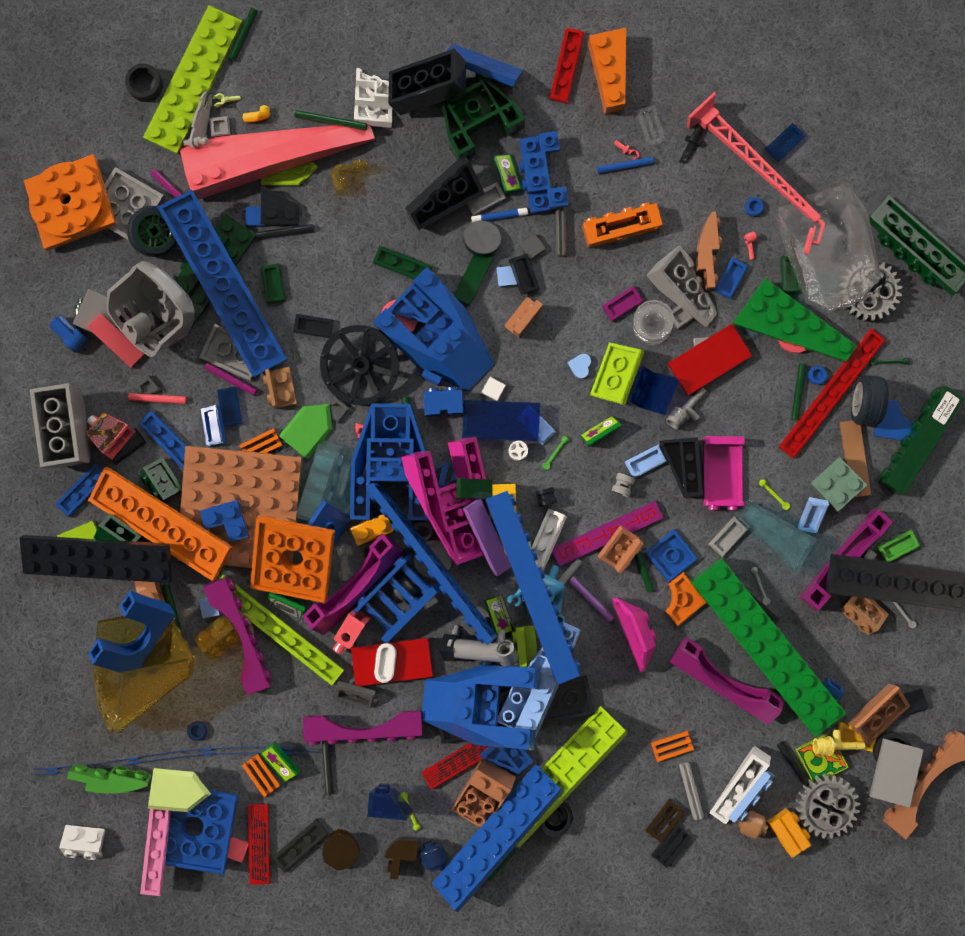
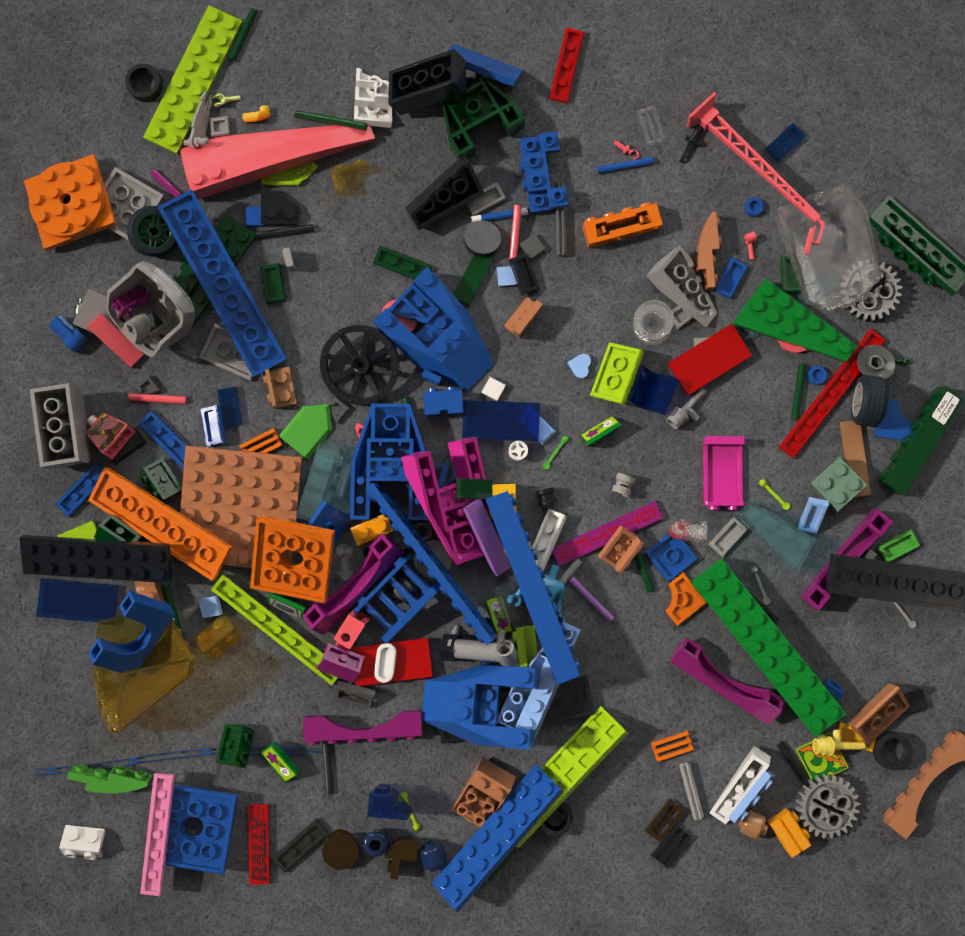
yellowish green tile [148,768,211,812] -> none
dark blue tile [187,721,207,741] -> none
blue plate [200,499,250,542] -> none
magenta arch [203,576,273,695] -> none
magenta bar [204,362,258,396] -> none
coral tile [228,836,249,863] -> none
orange tile [242,753,281,797] -> none
black tile [293,314,334,338] -> none
red tile [421,743,489,790] -> none
blue wing [480,746,533,774] -> none
slope [494,154,523,195] -> none
orange wedge [588,28,626,115] -> none
magenta tile [602,285,644,322] -> none
dark pink wedge [612,597,657,672] -> none
light blue tile [625,444,667,478] -> none
black wedge [659,437,703,498] -> none
medium nougat bracket [840,596,889,635] -> none
light grey tile [869,738,923,808] -> none
none -> clear blue tile [36,578,119,624]
none -> magenta hinge [111,286,152,319]
none -> dark green bracket [216,724,254,769]
none -> light grey tile [282,247,296,271]
none -> magenta panel [316,642,364,683]
none -> dark blue head [363,828,389,857]
none -> coral bar [509,205,522,259]
none -> clear leg [668,519,708,543]
none -> dark grey dish [857,345,895,379]

